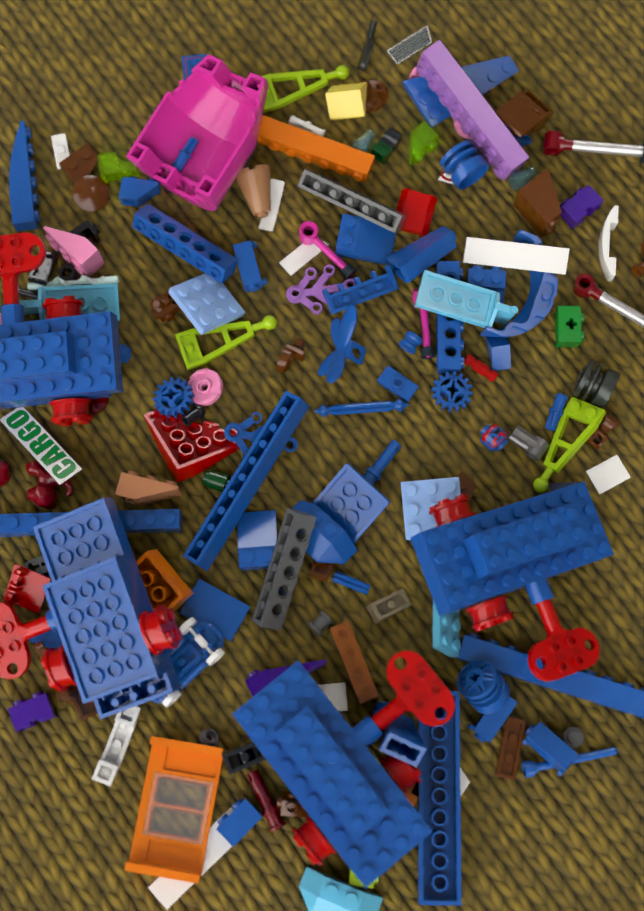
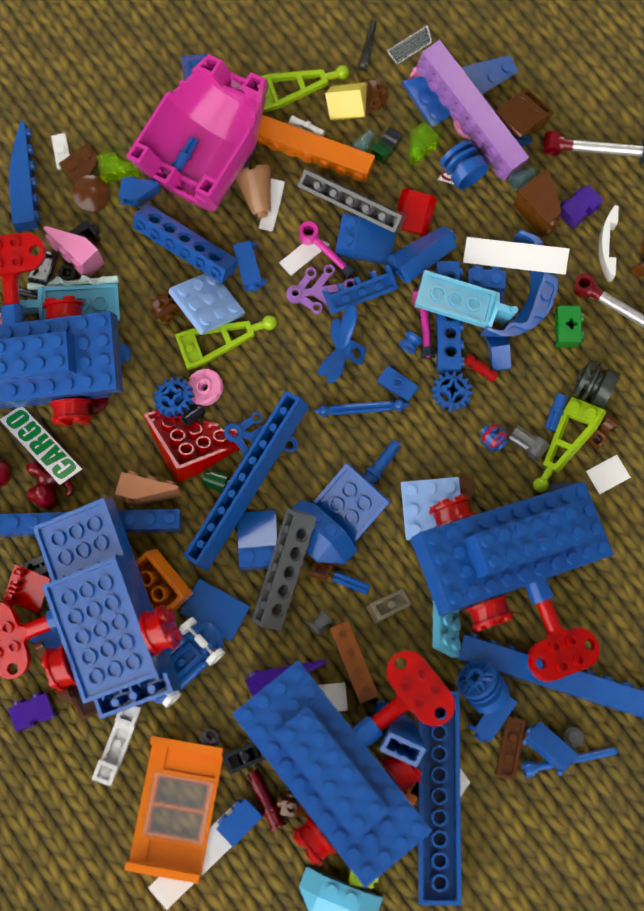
reddish brown piece [276,338,305,374] -> none

